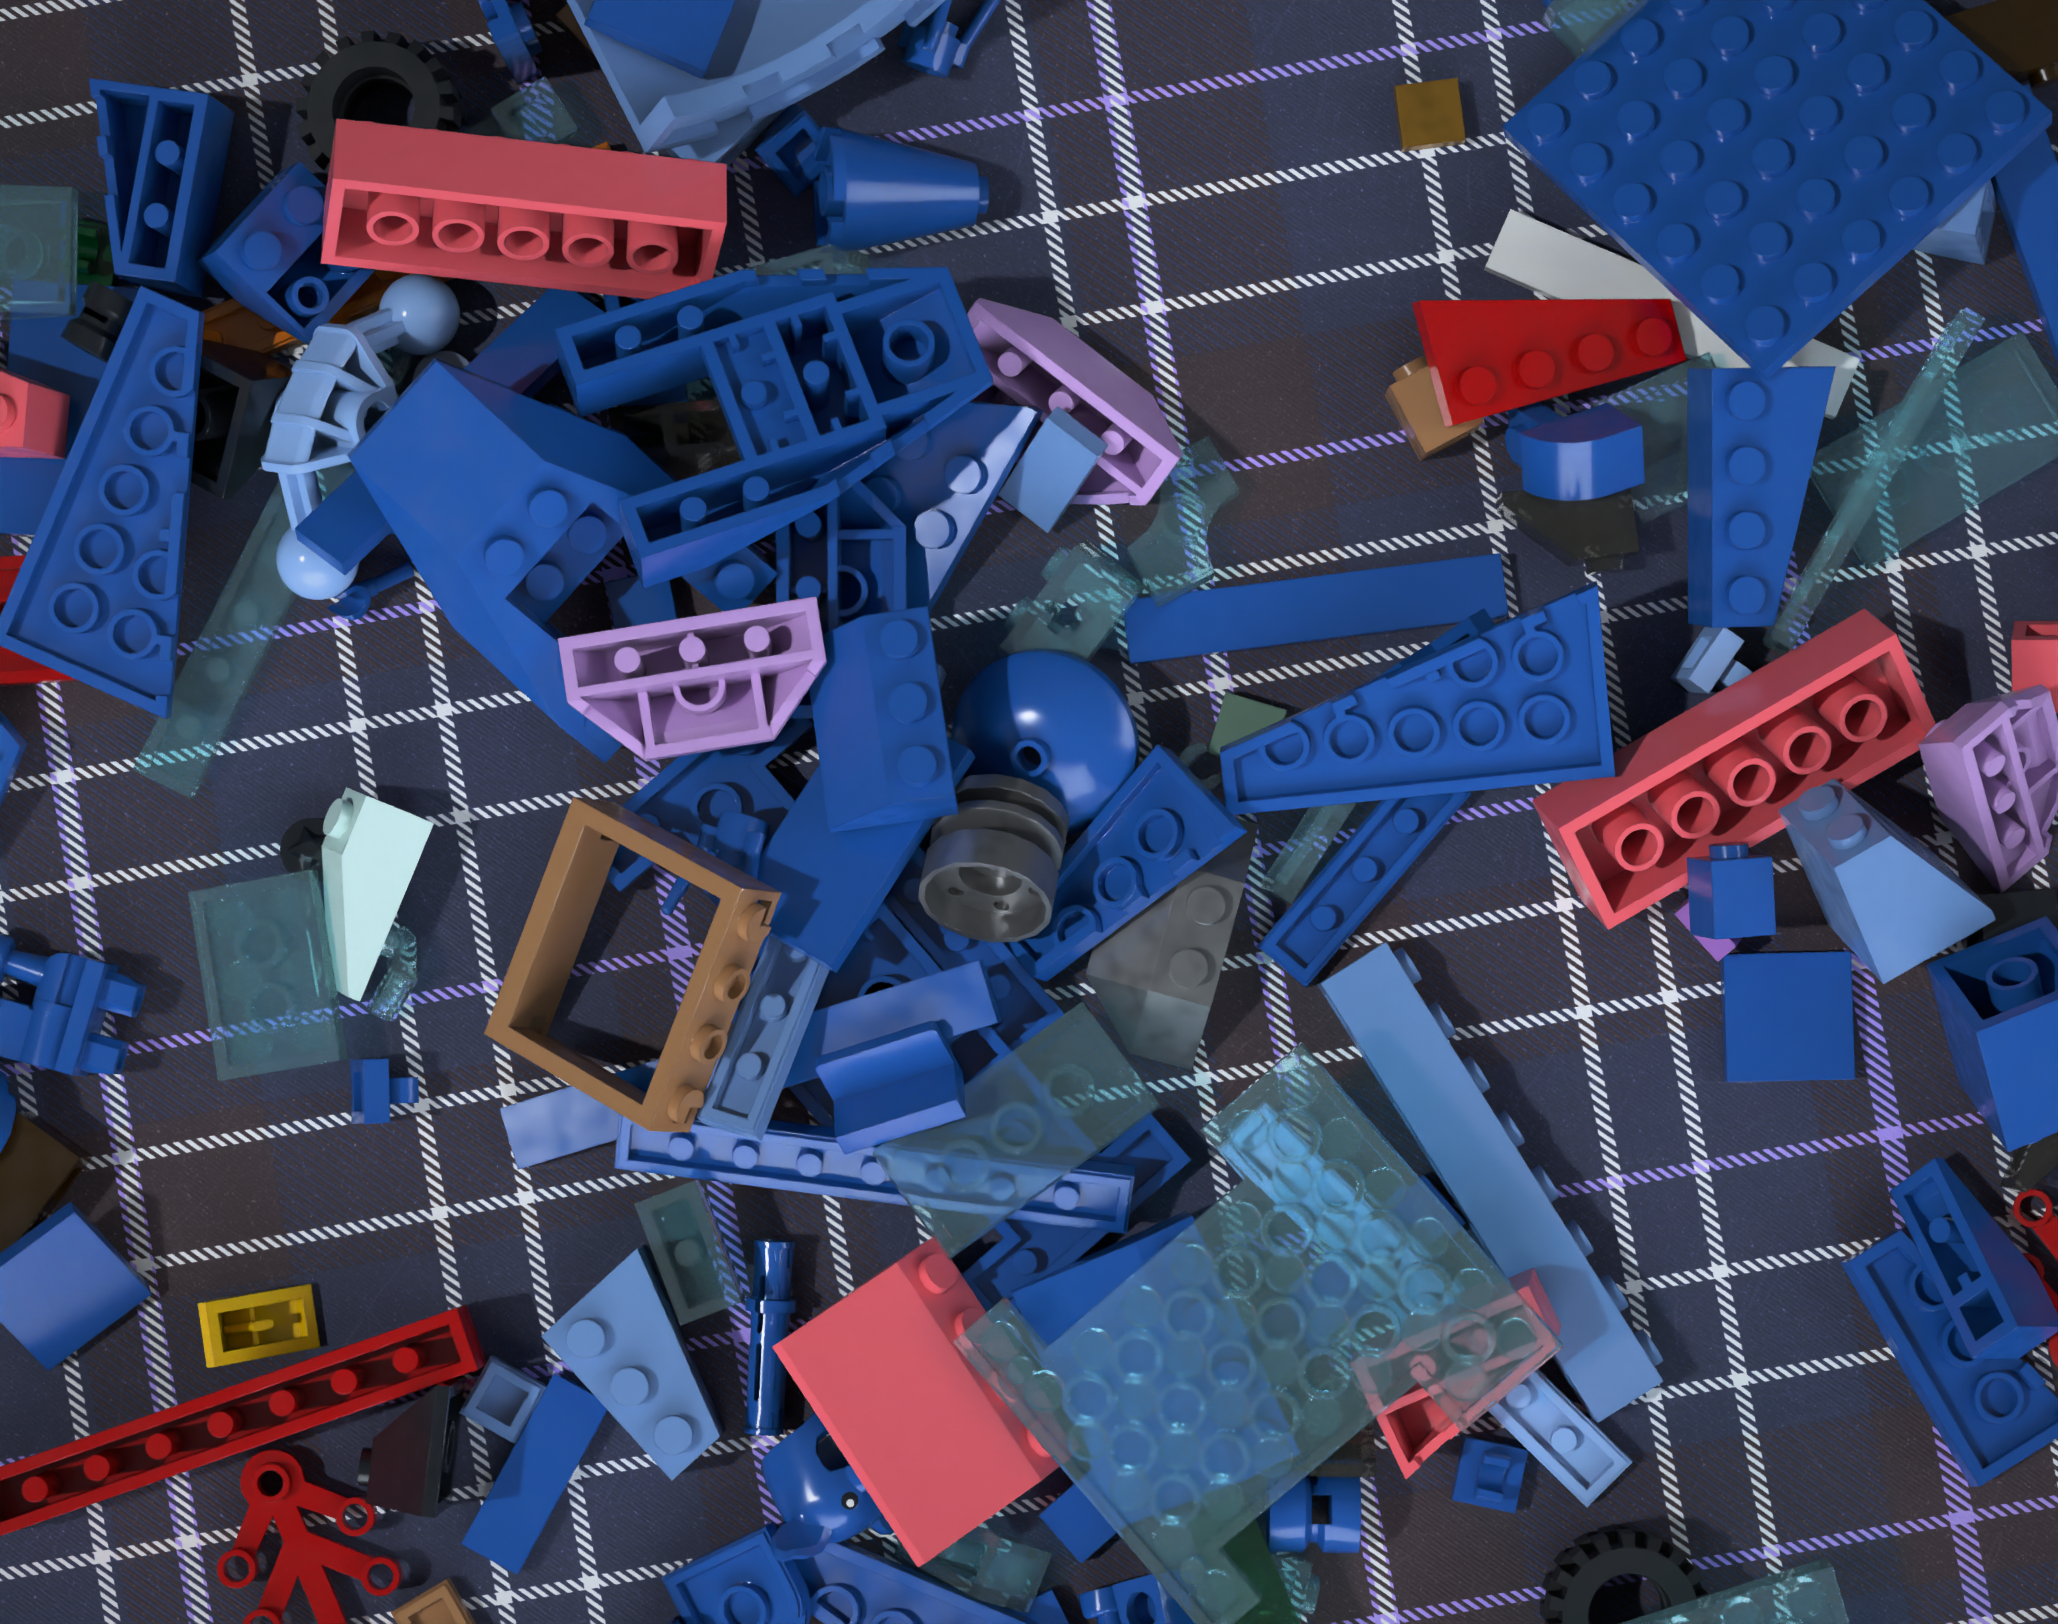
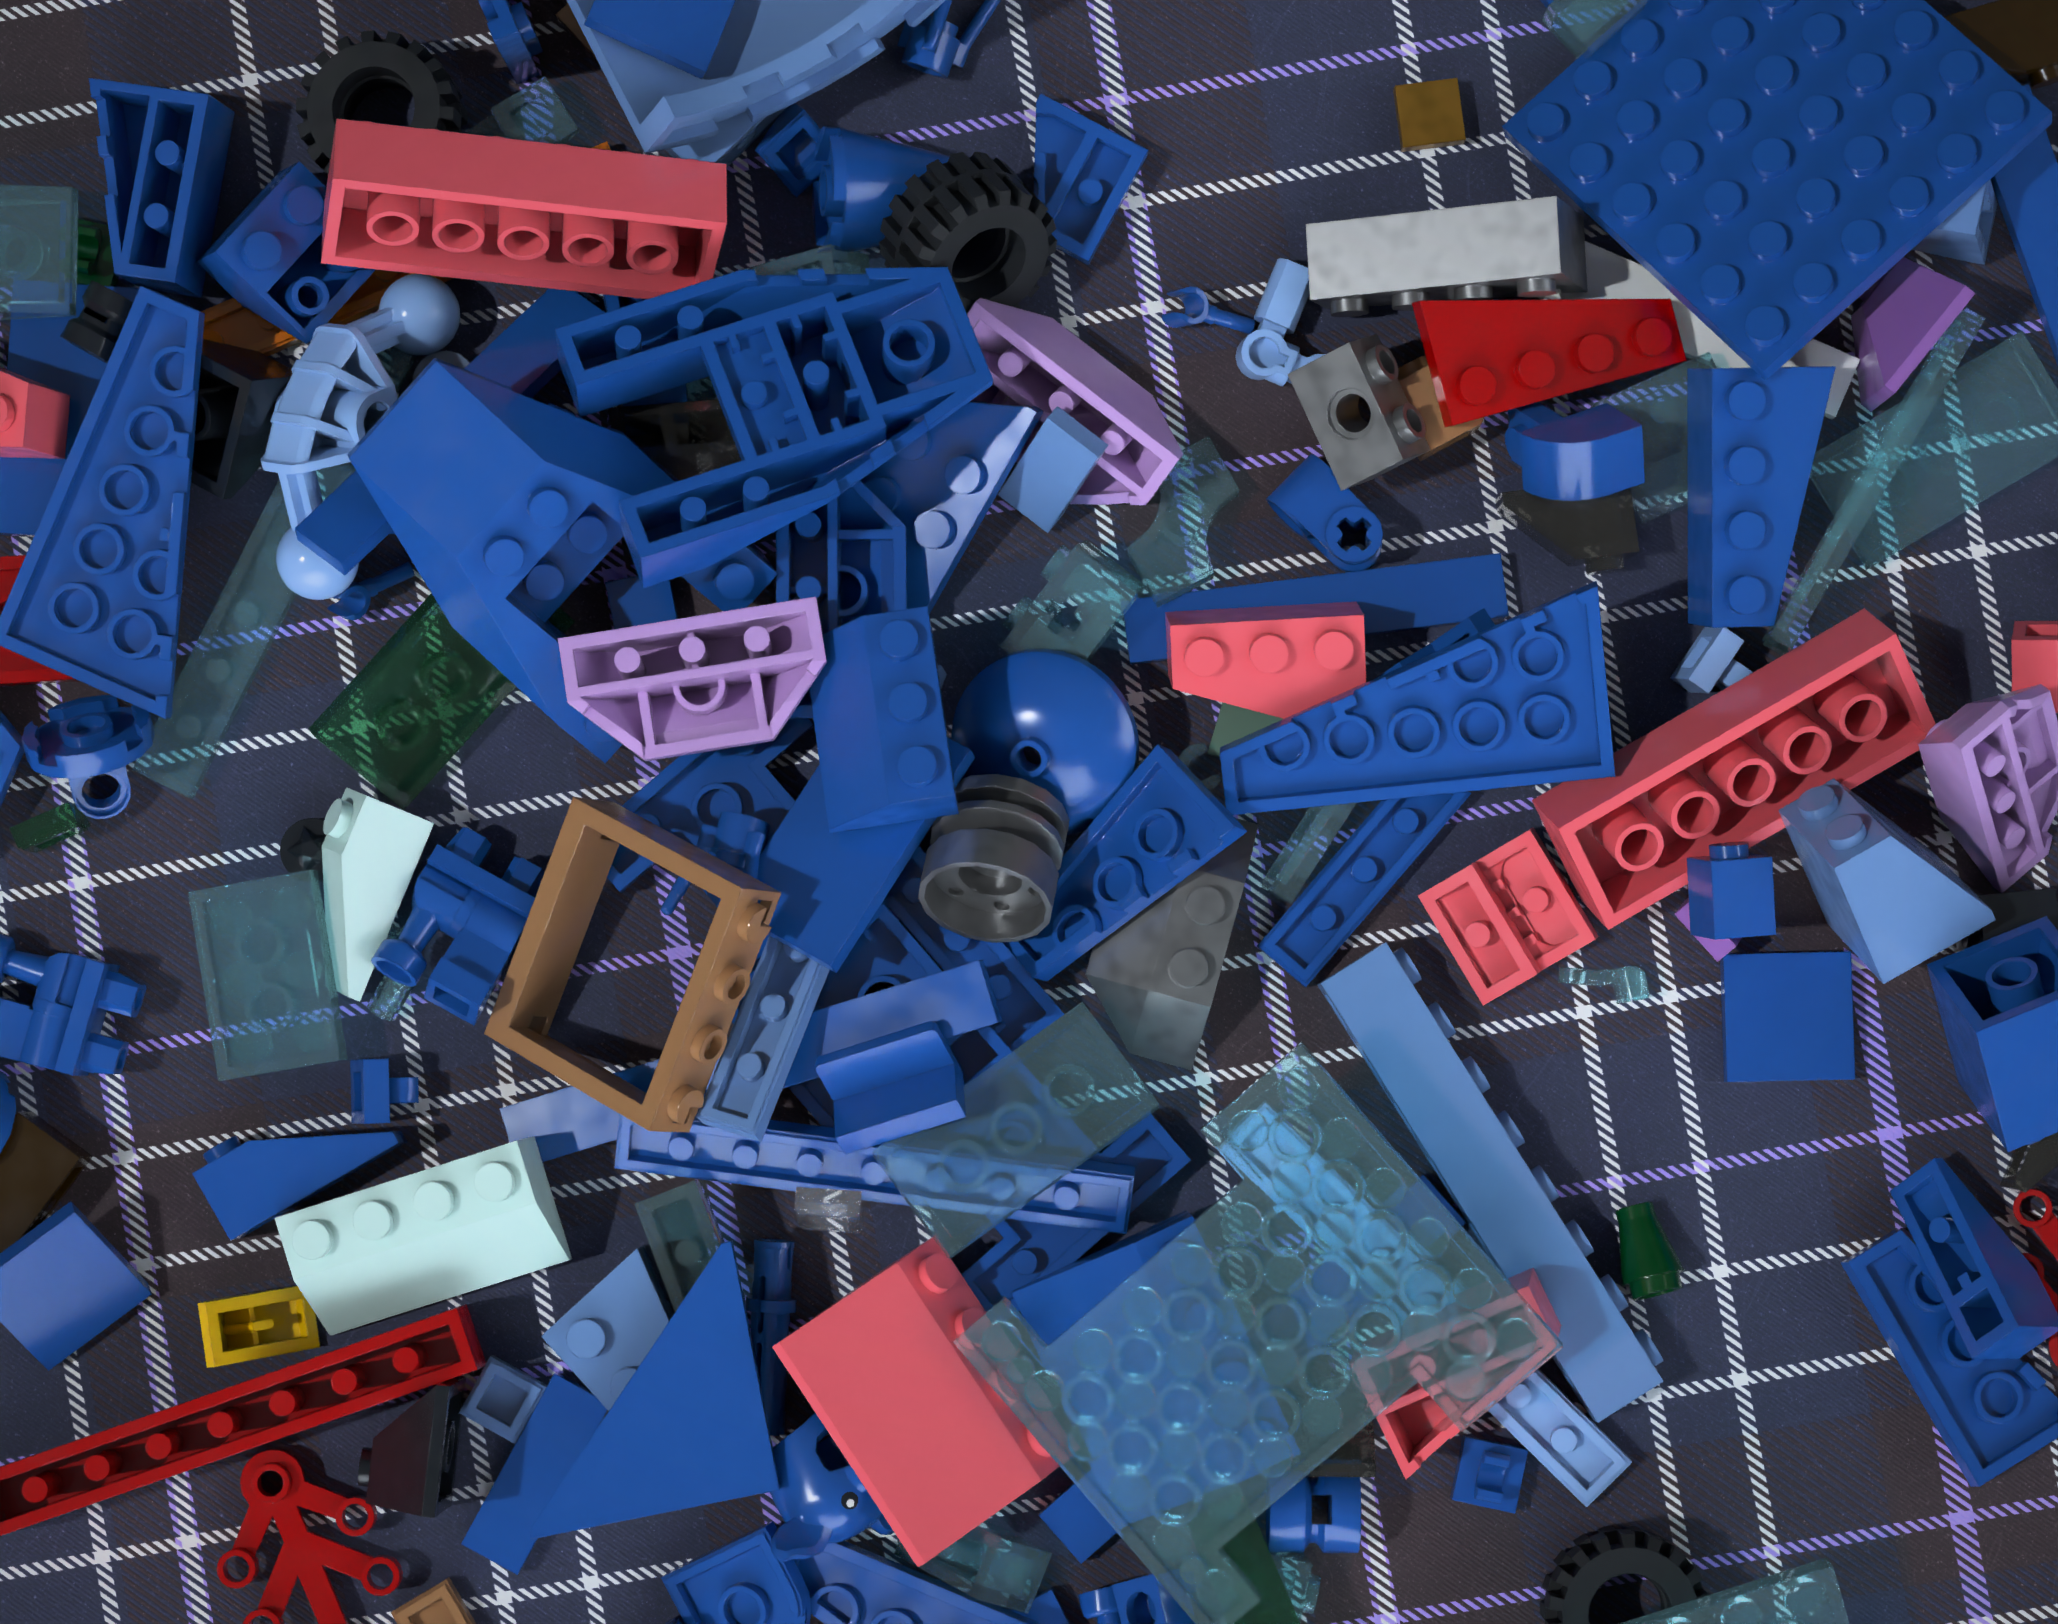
none -> clear green tile [9,802,91,853]
none -> blue tile [22,695,155,819]
none -> blue slope [192,1131,408,1241]
none -> light aqua slope [275,1137,572,1336]
none -> clear green tile [309,593,575,810]
none -> blue hips [371,827,544,1026]
none -> blue tile [529,1240,780,1539]
none -> clear tile [794,1187,865,1234]
none -> black tyre [879,152,1057,313]
none -> blue wing [1034,94,1148,265]
none -> blue hand [1162,286,1255,334]
none -> coral wedge [1165,601,1366,719]
none -> light blue bar [1235,258,1325,387]
none -> blue piece [1266,453,1383,572]
none -> flat silver brick [1288,334,1430,491]
none -> wedge [1306,196,1588,317]
none -> coral slope [1418,827,1599,1006]
none -> clear light blue hand [1558,966,1650,1004]
none -> dark green cone [1615,1202,1685,1301]
none -> medium lavender slope [1851,257,1976,412]

